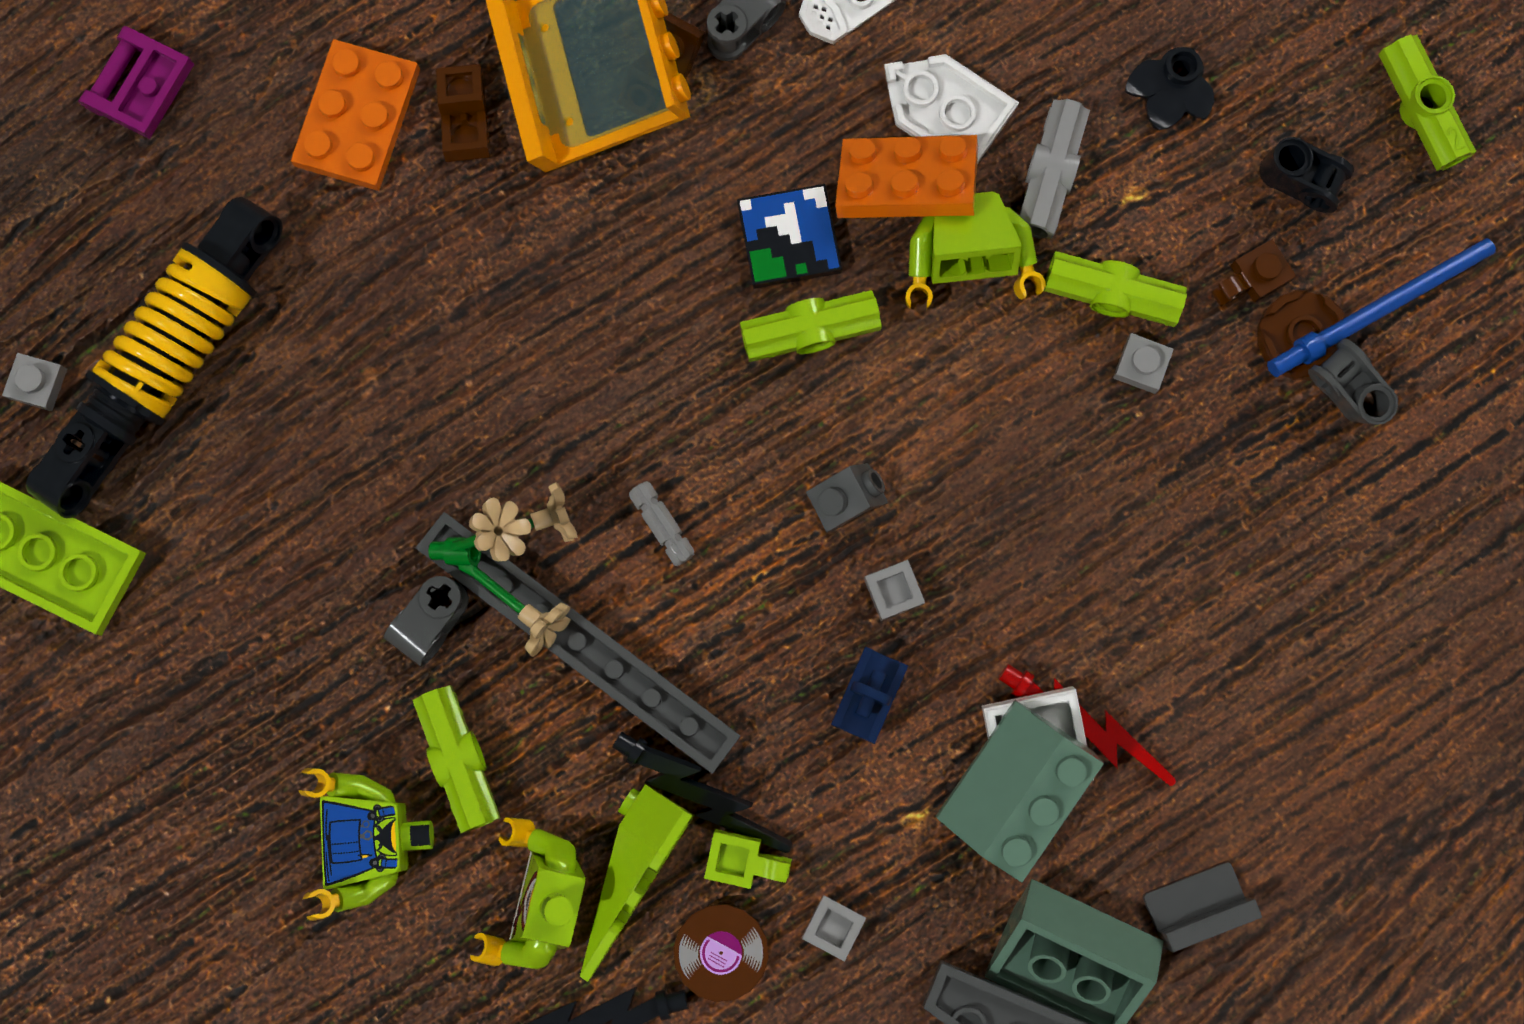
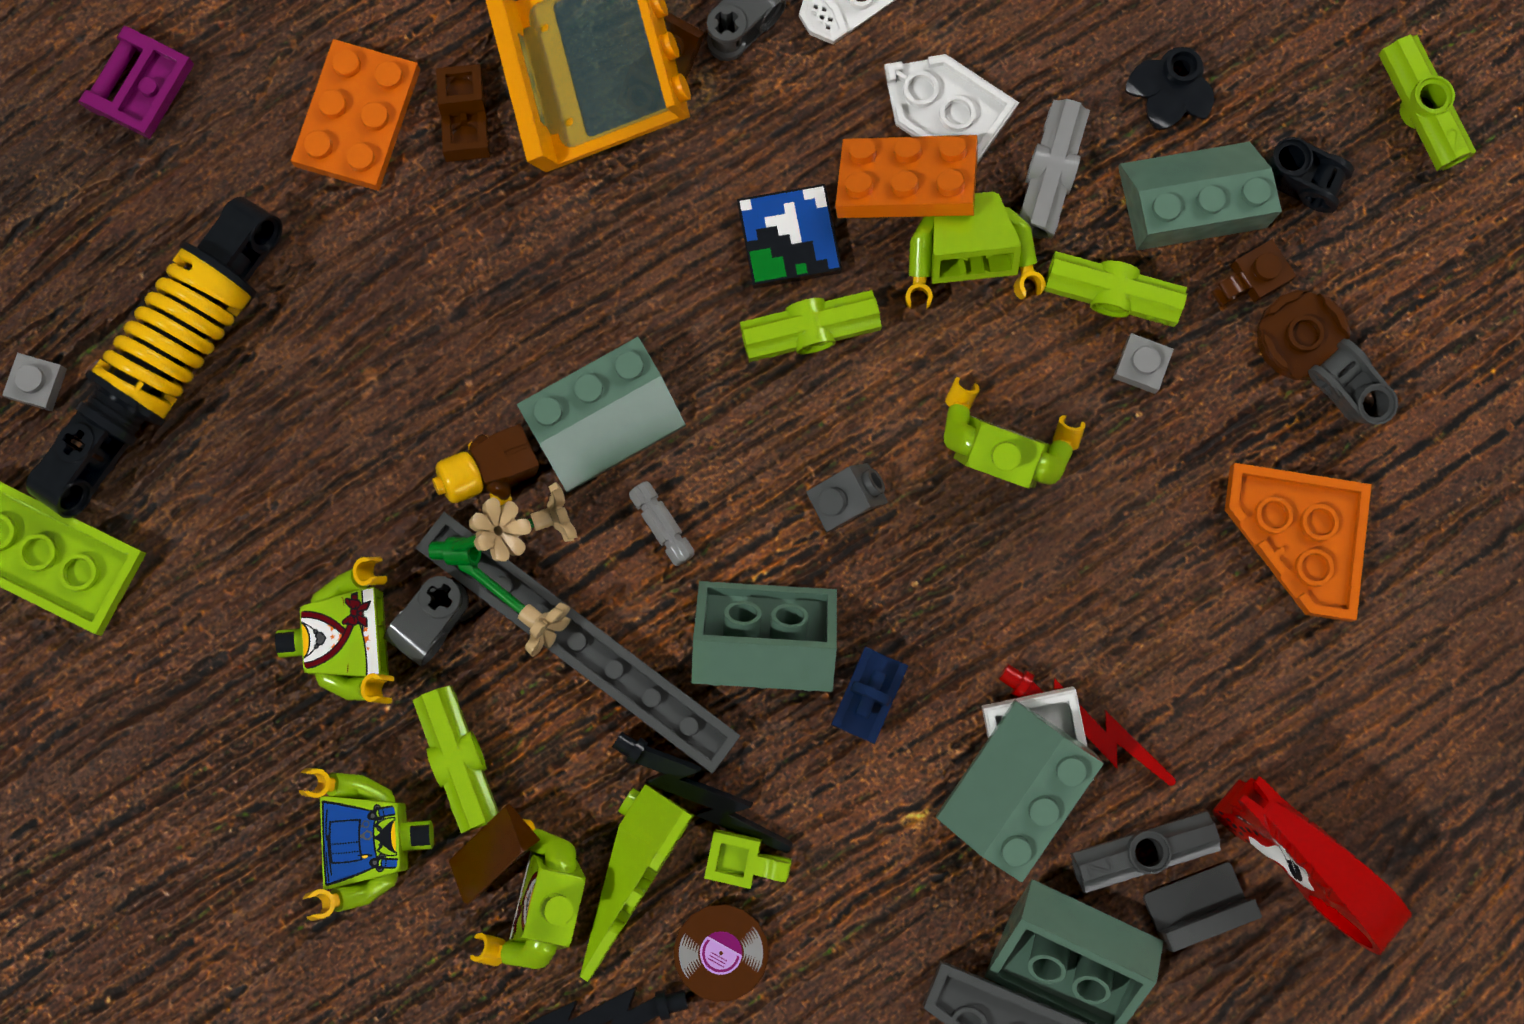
light grey plate [801,895,866,962] -> none
light grey plate [864,560,925,621] -> none
blue bar [1267,238,1496,377] -> none
none -> torso [275,557,394,704]
none -> reddish brown piece [432,423,539,506]
none -> reddish brown slope [449,803,540,906]
none -> sand green slope [517,337,686,493]
none -> sand green slope [691,581,837,692]
none -> lime torso [944,377,1086,489]
none -> dark grey piece [1070,811,1221,893]
none -> sand green slope [1118,141,1282,251]
none -> red animal [1212,776,1412,955]
none -> orange plate [1225,463,1372,622]

